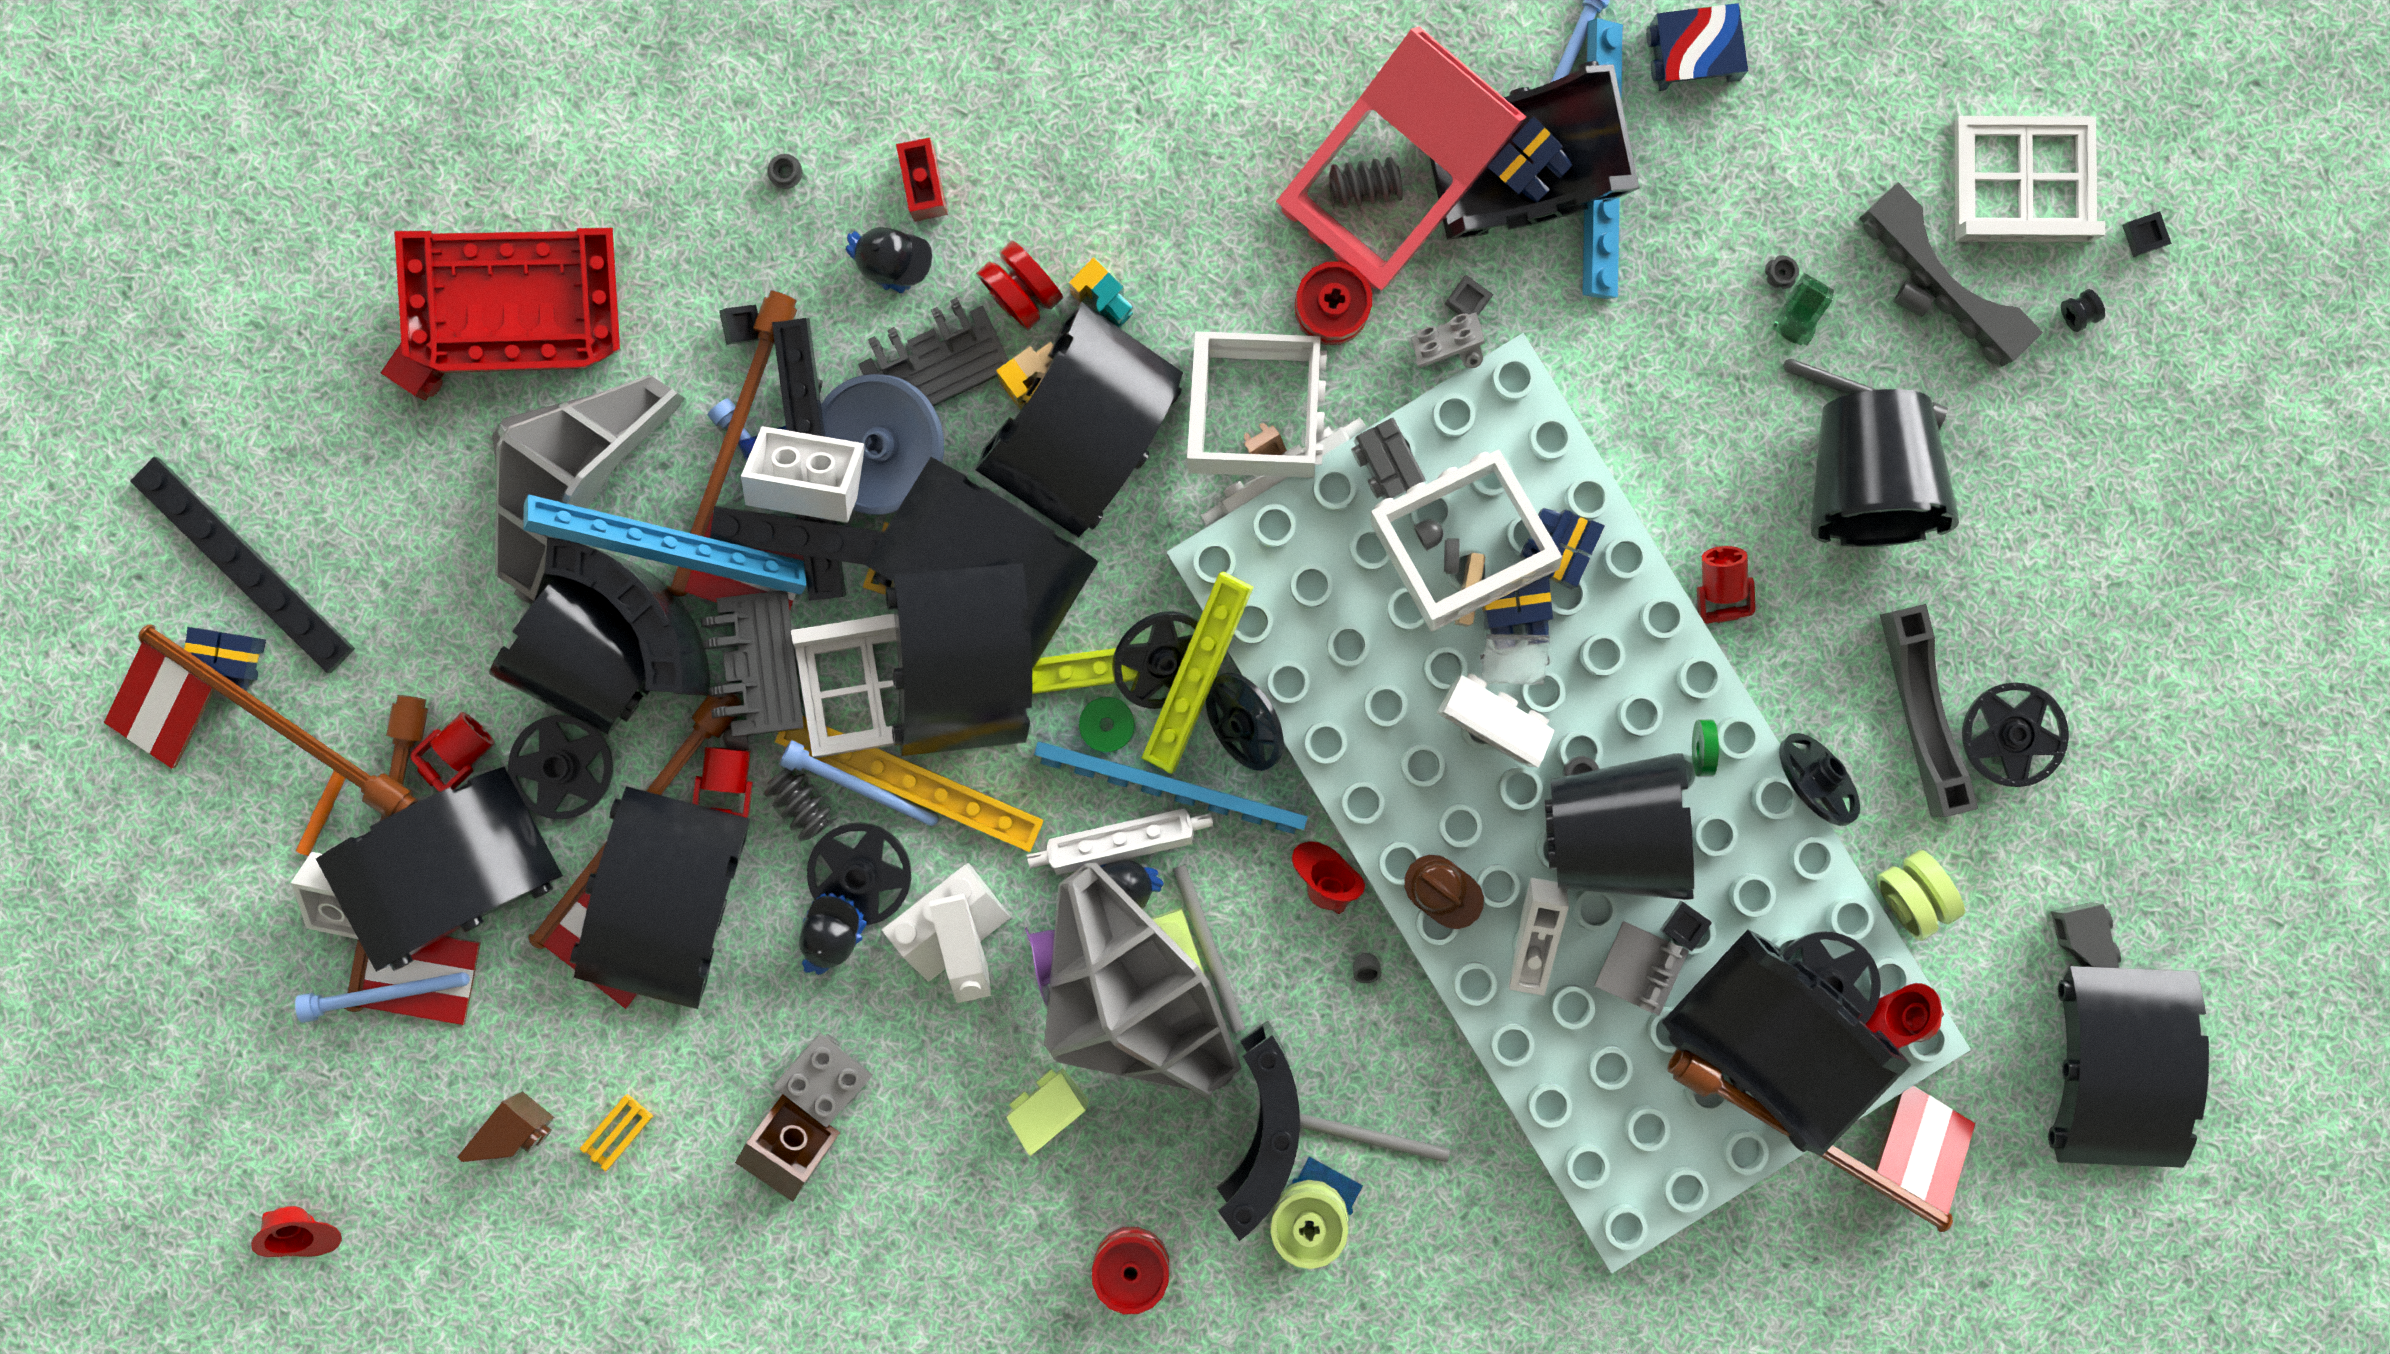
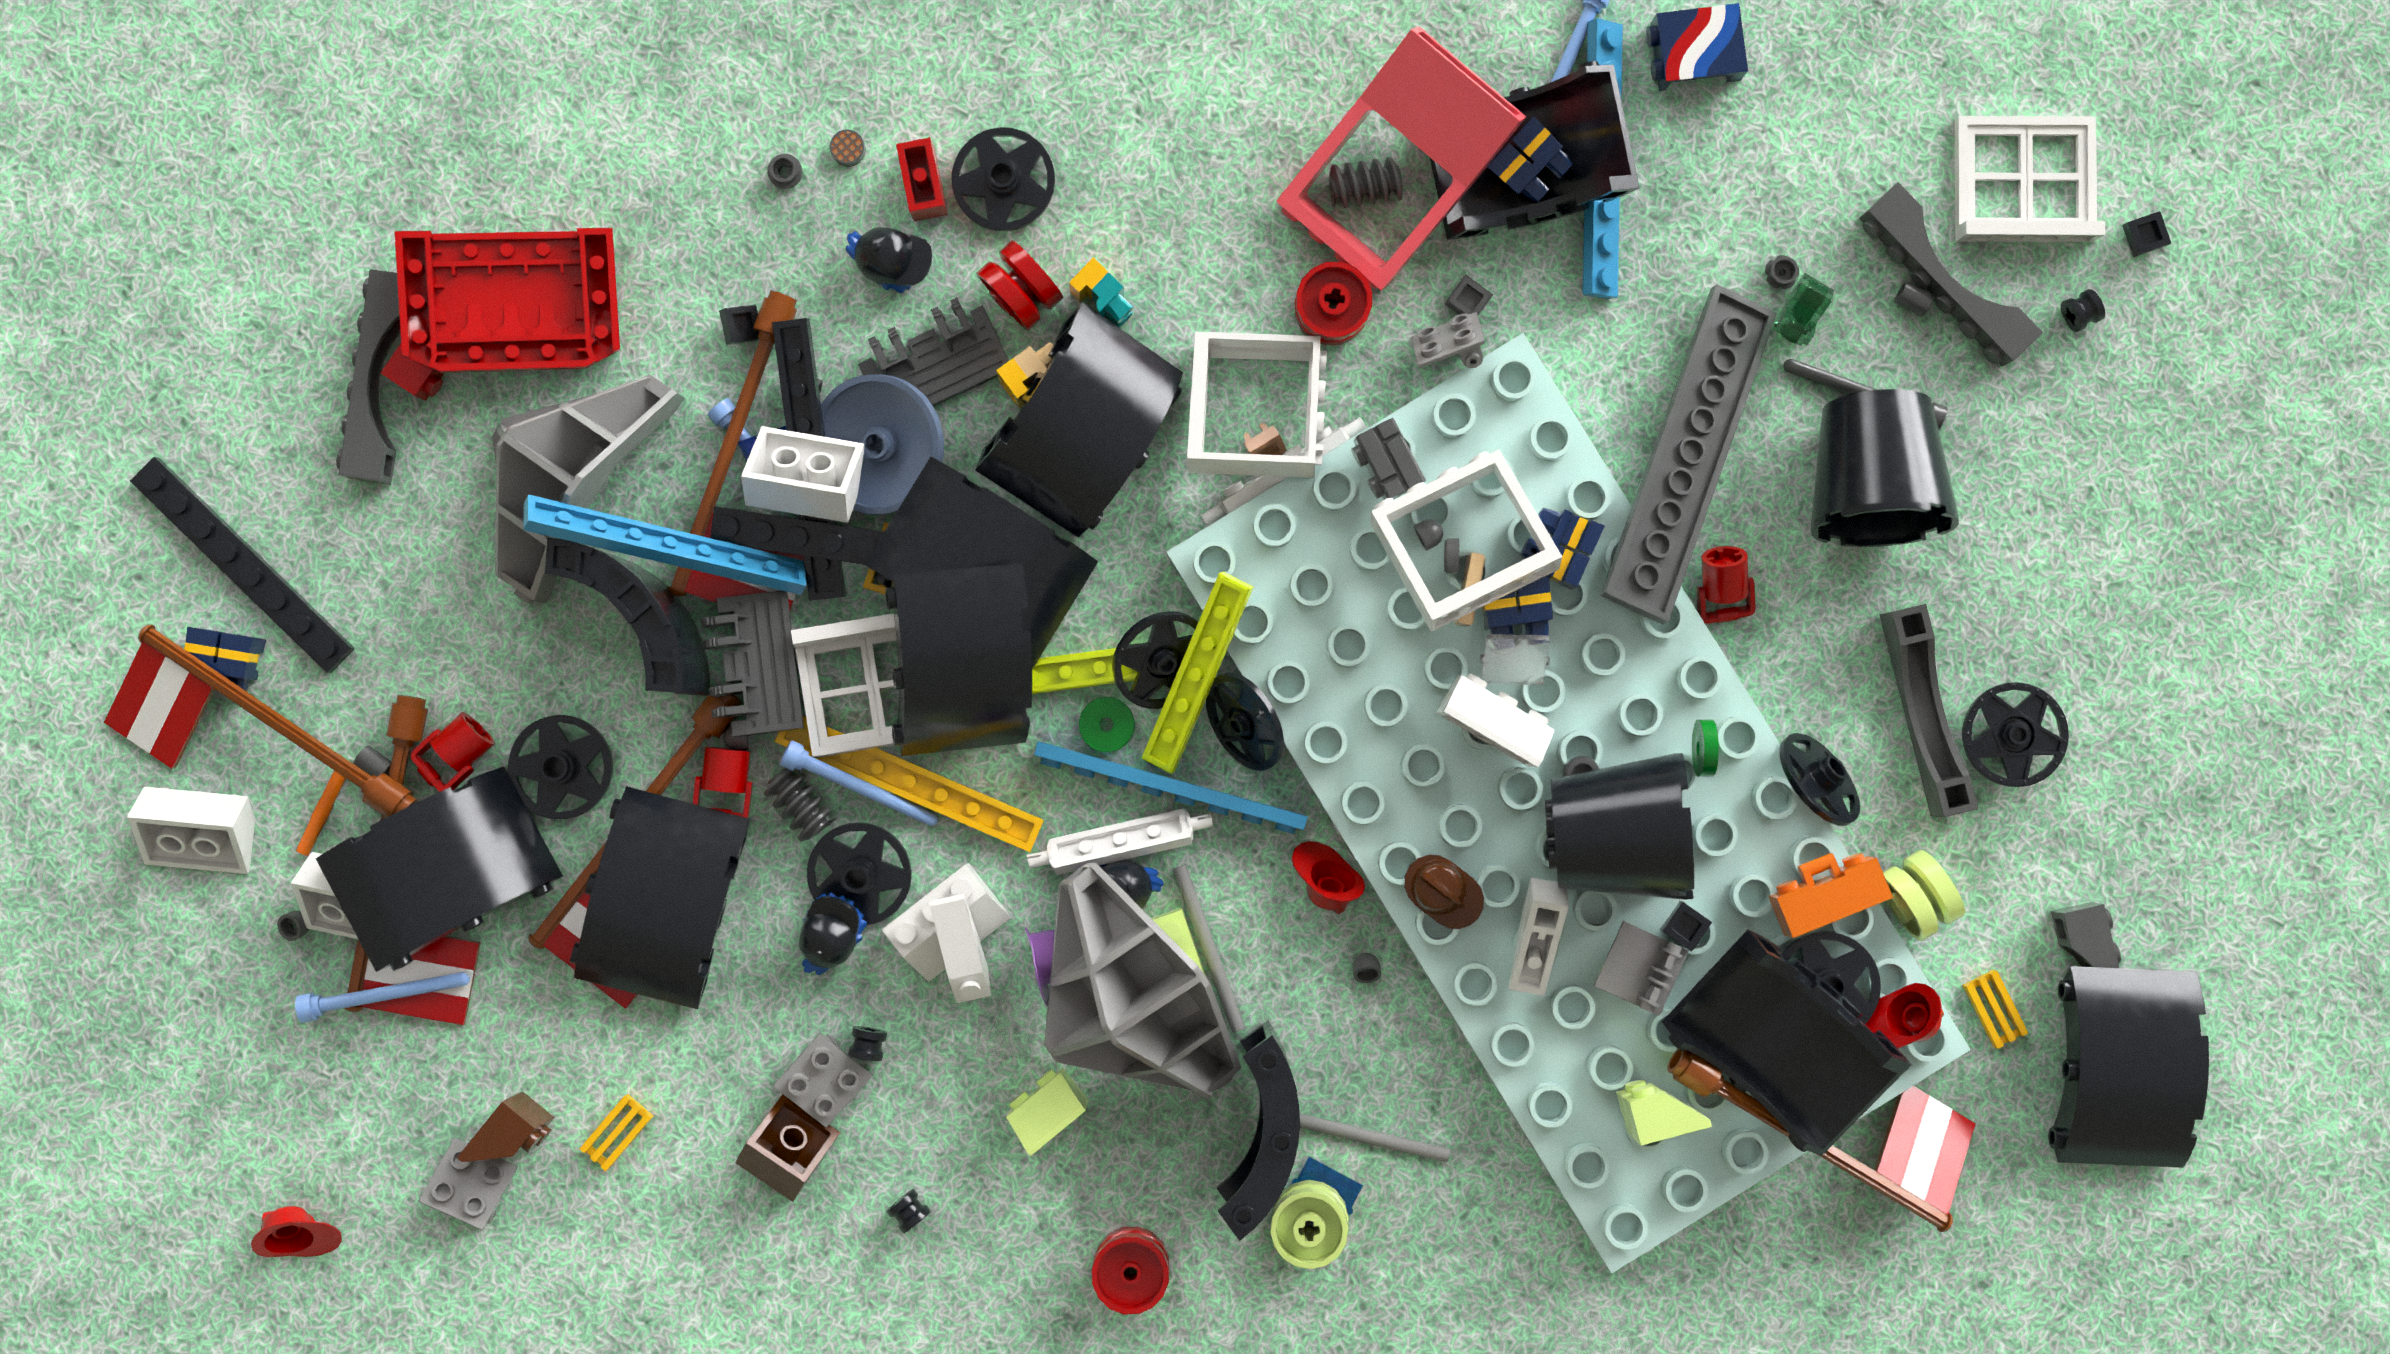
black cone [489,576,651,734] -> none
none -> white slope [127,787,255,874]
none -> dark grey hinge [277,911,309,941]
none -> dark grey arch [336,269,400,485]
none -> dark grey hinge [353,745,392,777]
none -> light grey hinge [418,1138,518,1231]
none -> tile [830,129,866,167]
none -> black wheel [848,1026,887,1061]
none -> black wheel [886,1189,931,1233]
none -> black wheel [951,127,1055,231]
none -> dark grey plate [1600,284,1777,625]
none -> yellowish green slope [1616,1080,1712,1146]
none -> orange piece [1769,853,1893,938]
none -> yellow tile [1962,970,2029,1049]

